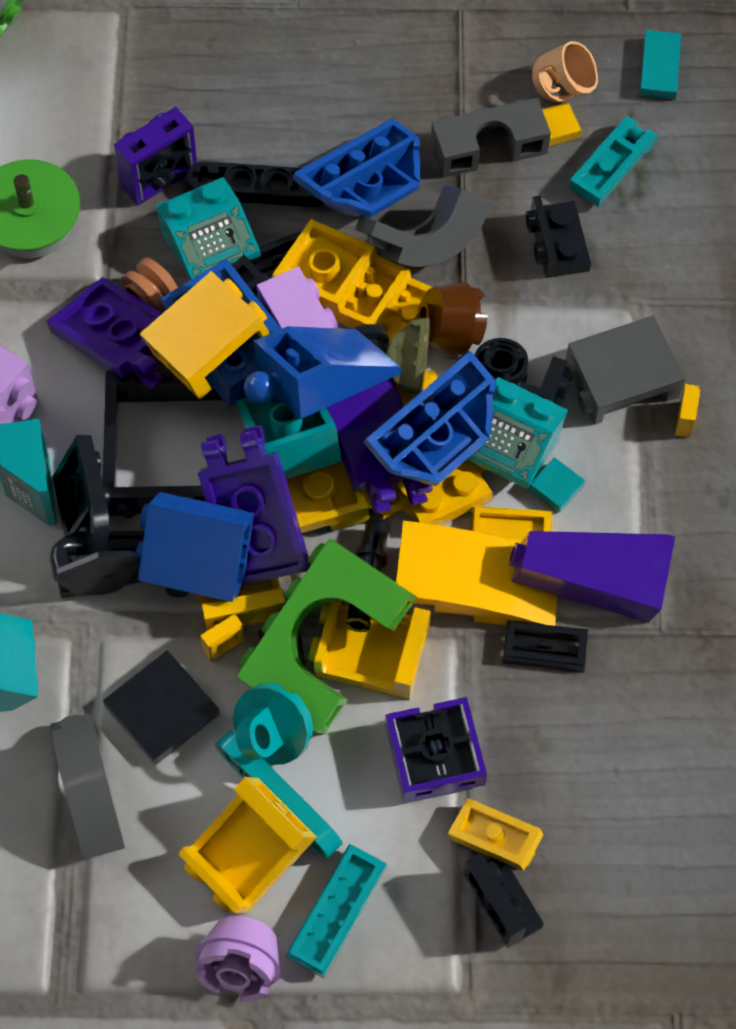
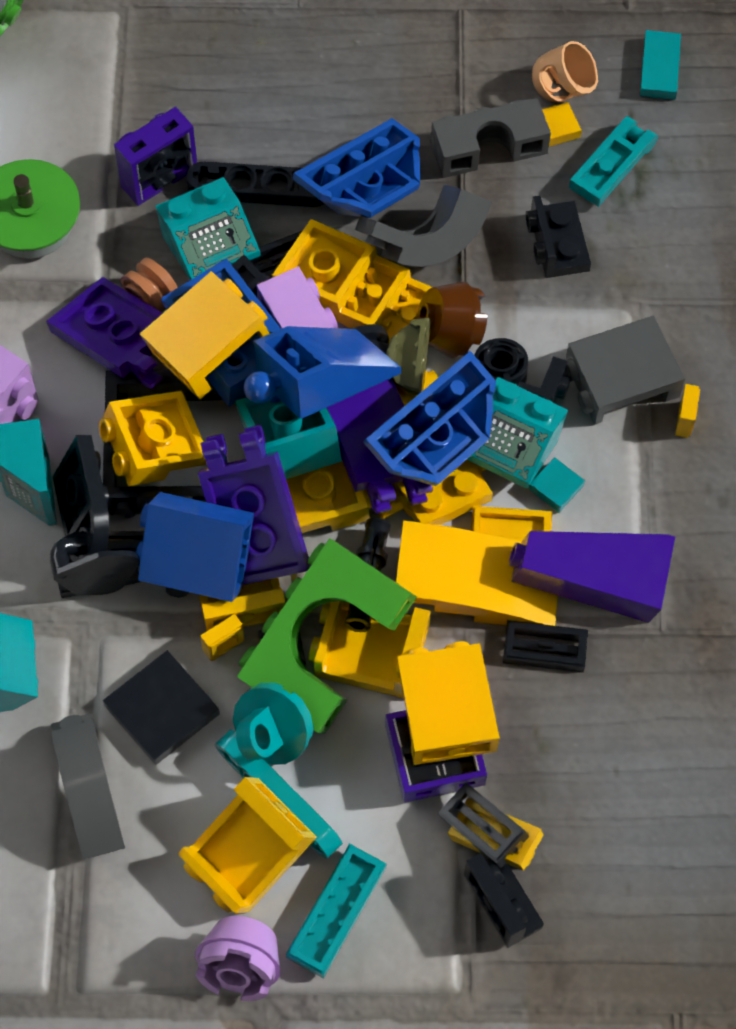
none -> yellow plate [99,391,206,486]
none -> yellow panel [396,641,500,765]
none -> black tile [438,782,529,868]

